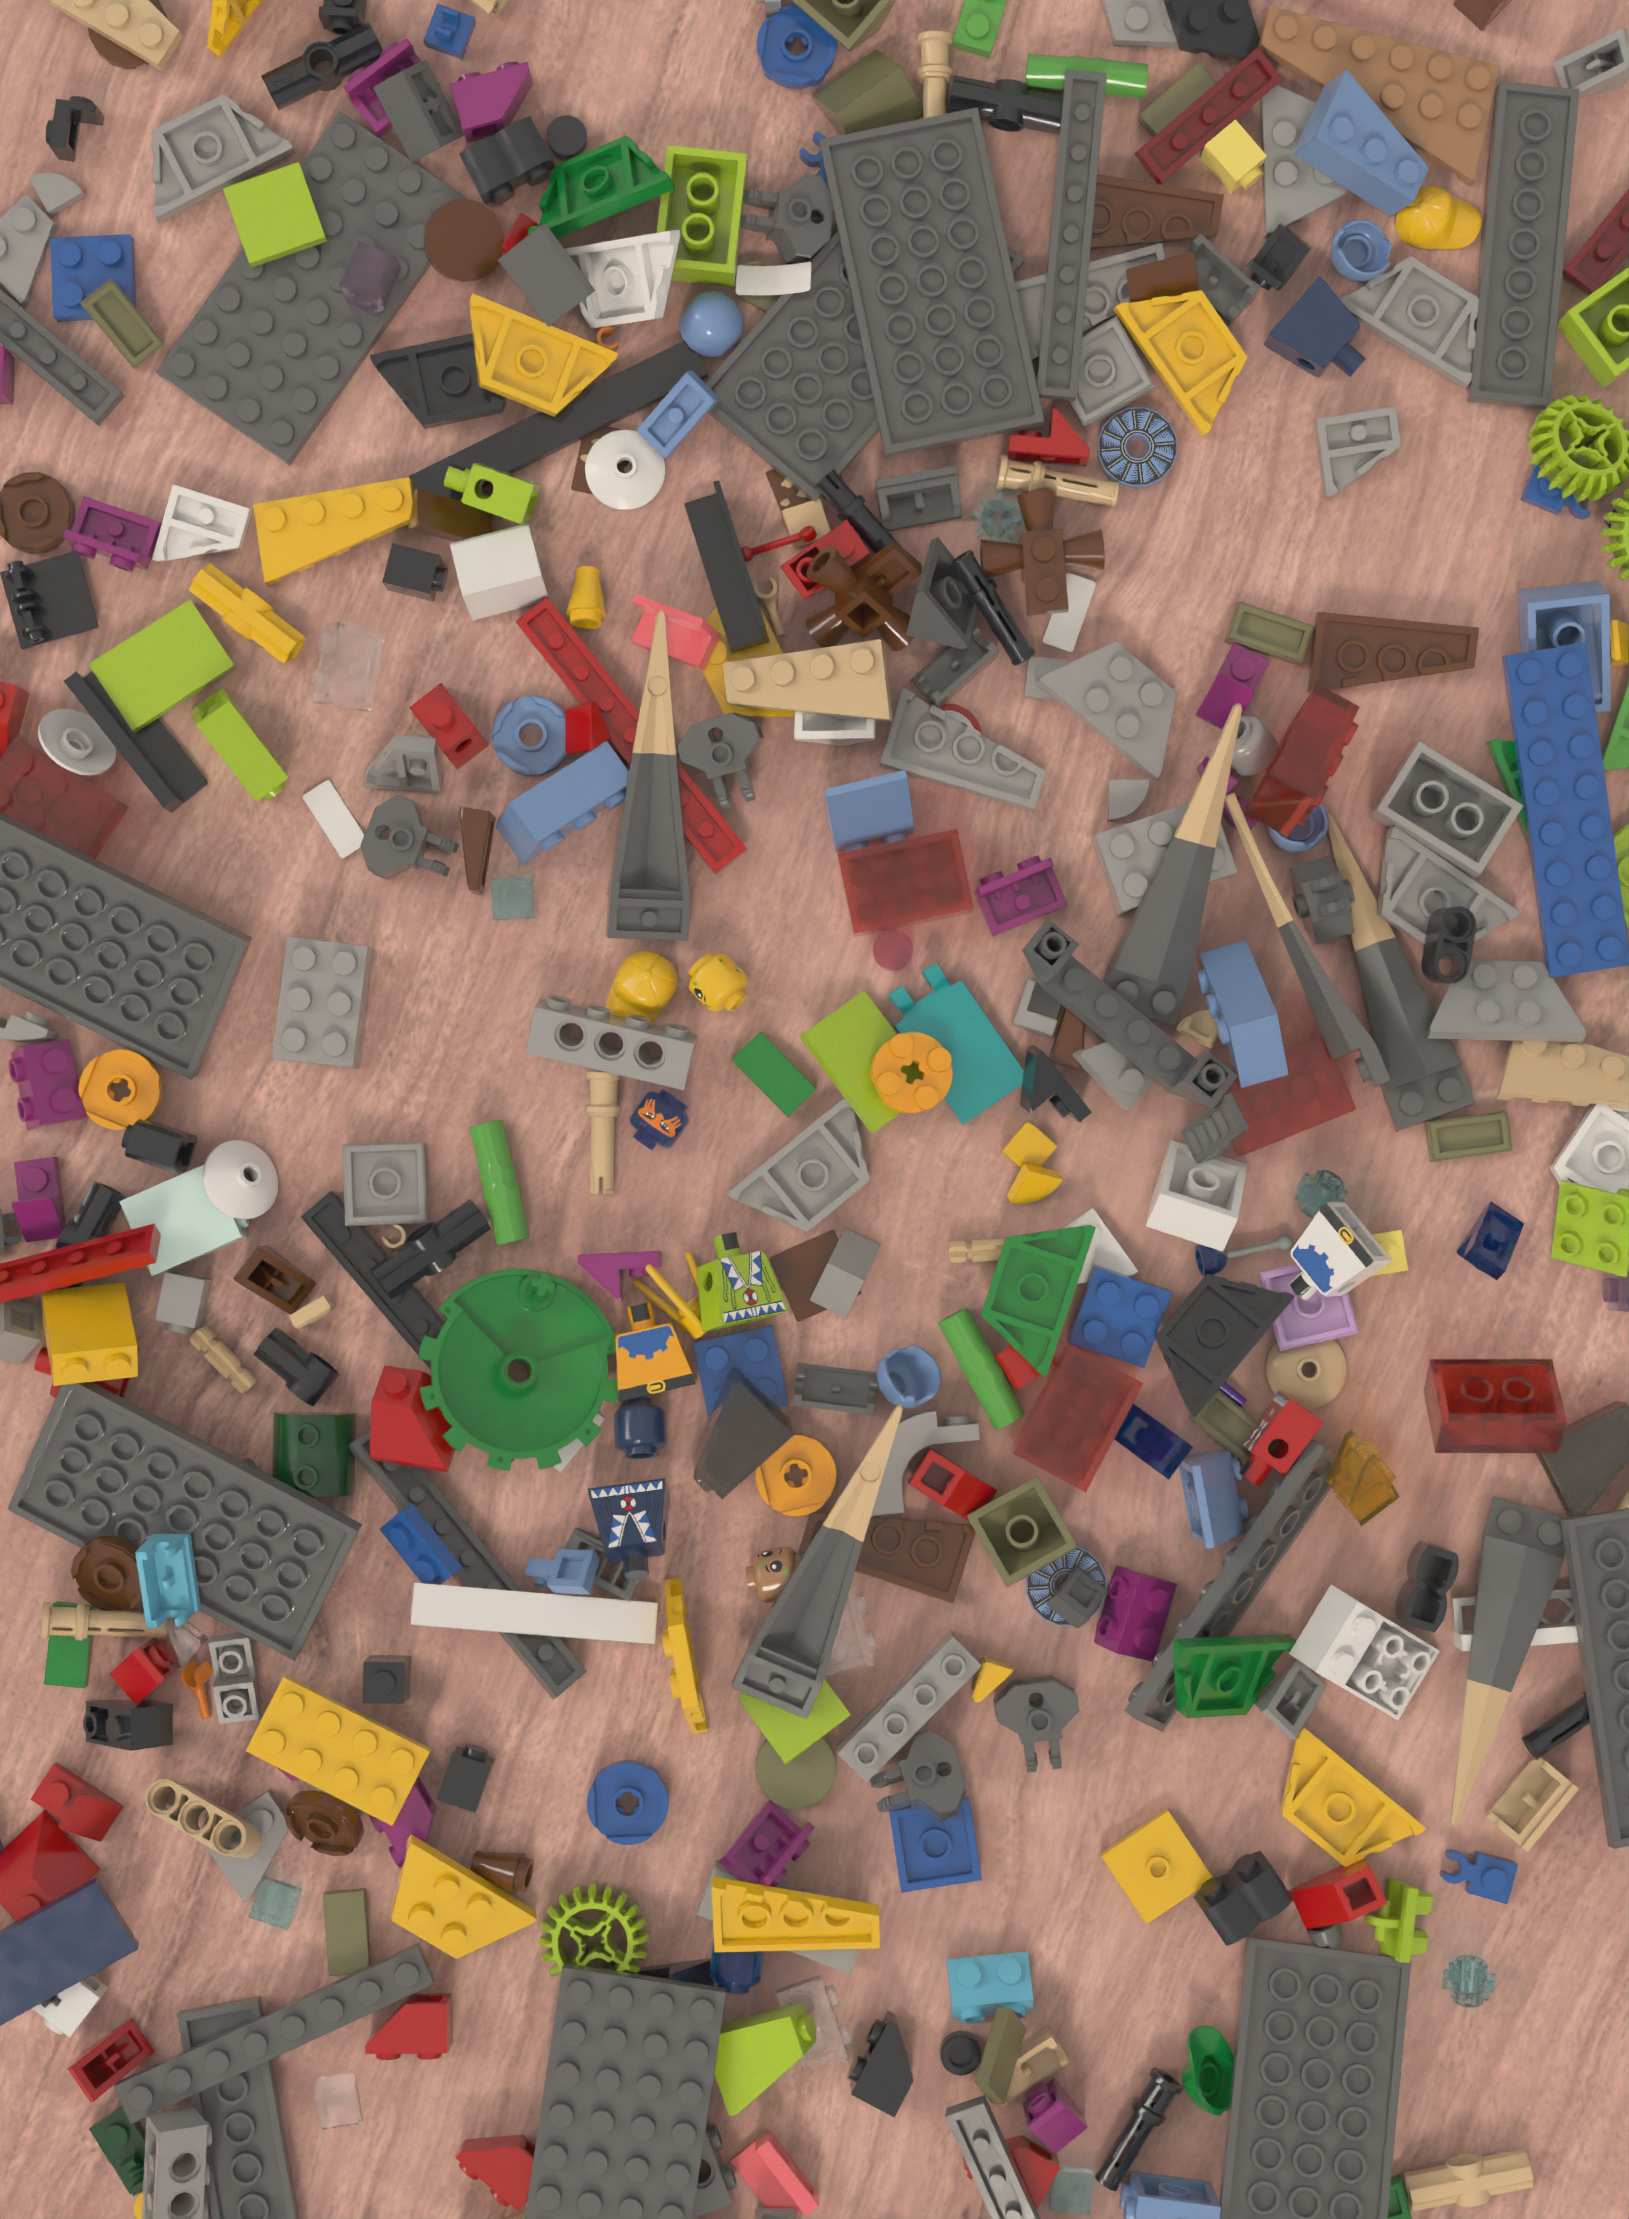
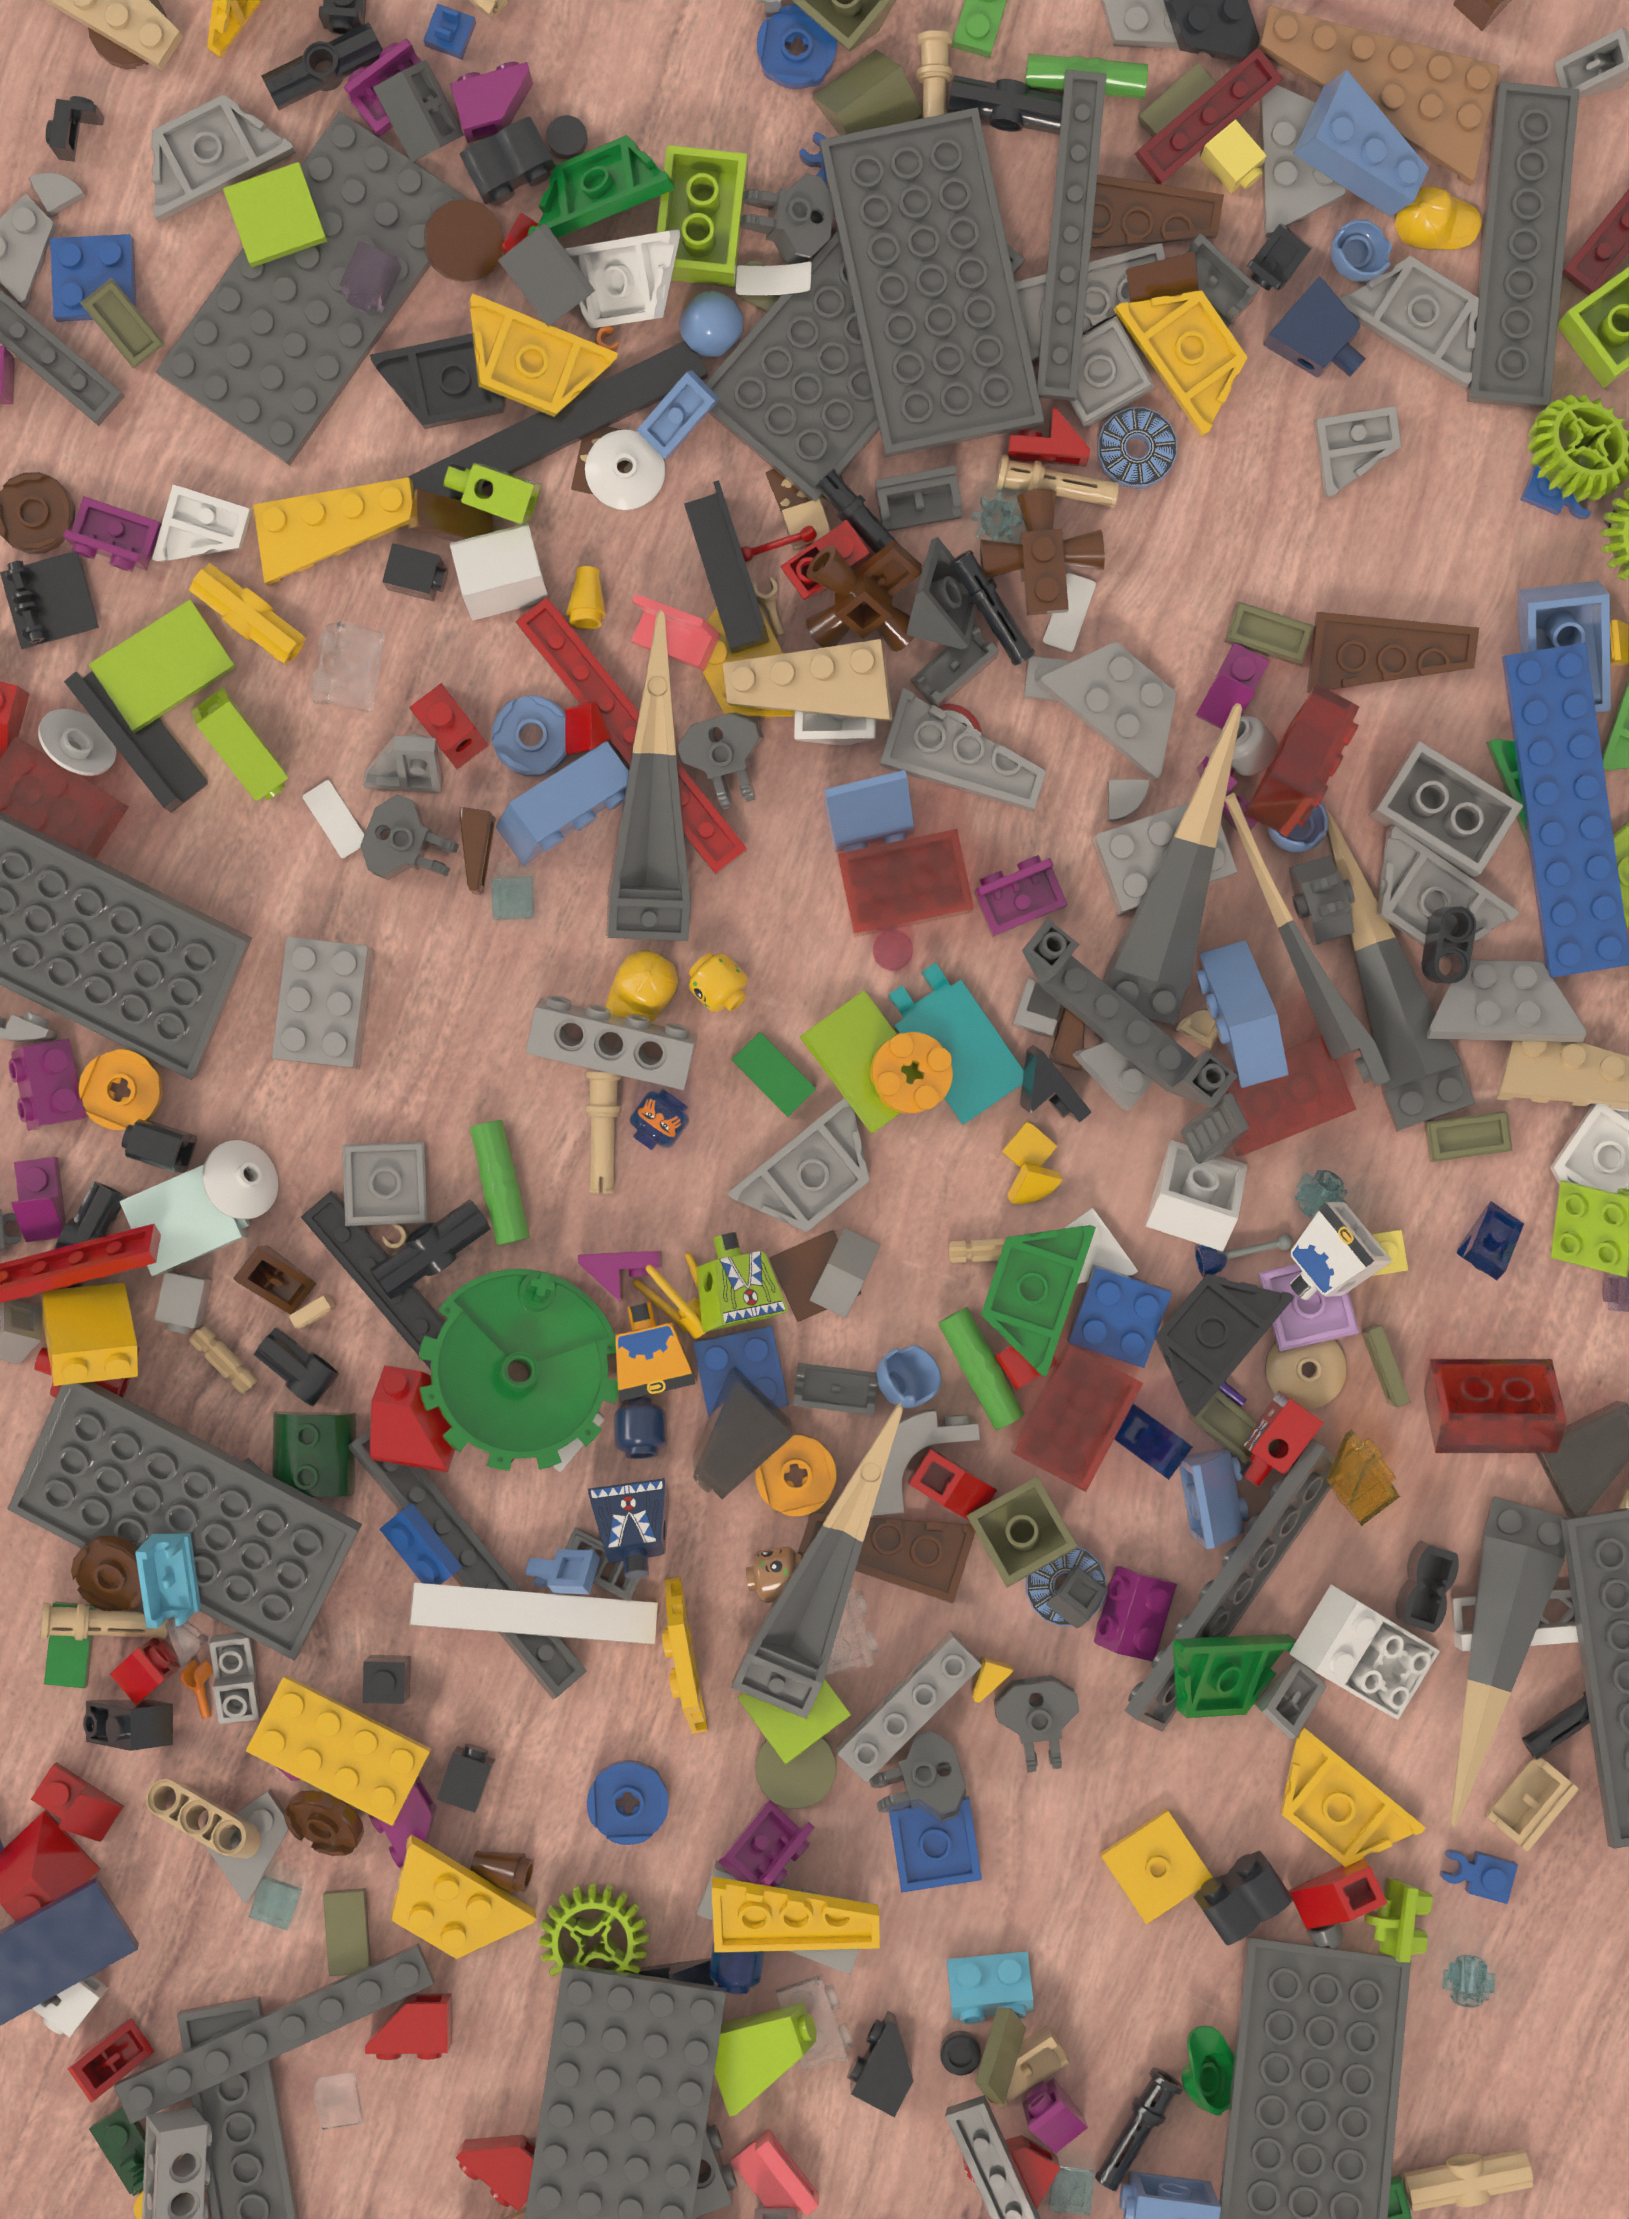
none -> olive tile [1361,1324,1411,1407]

